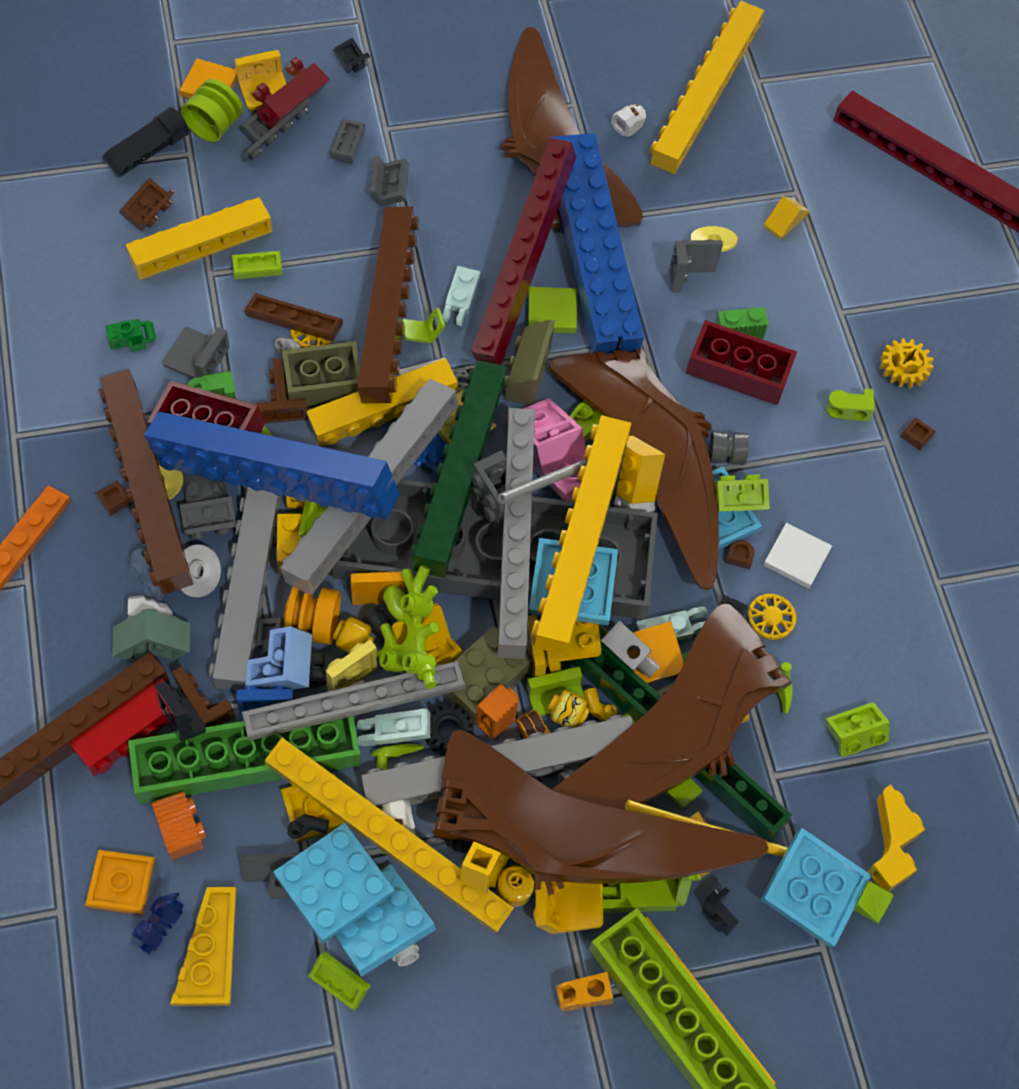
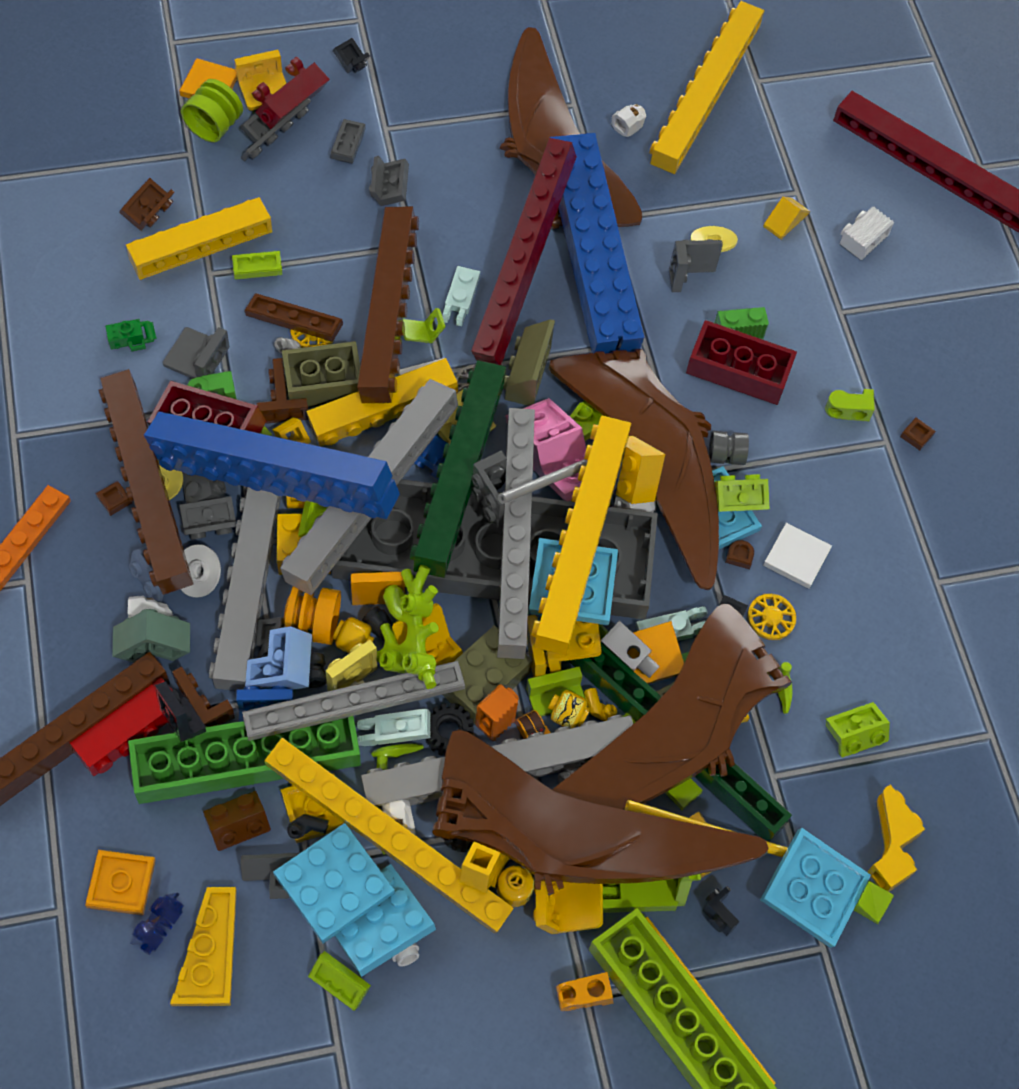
black beam [102,107,189,177] -> none
orange brick [151,790,206,860] -> none
lime tile [528,287,577,334] -> none
yellow gear [880,338,934,388] -> none
none -> reddish brown bracket [203,791,271,851]
none -> yellow plate [272,417,311,444]
none -> white brick [840,207,894,260]

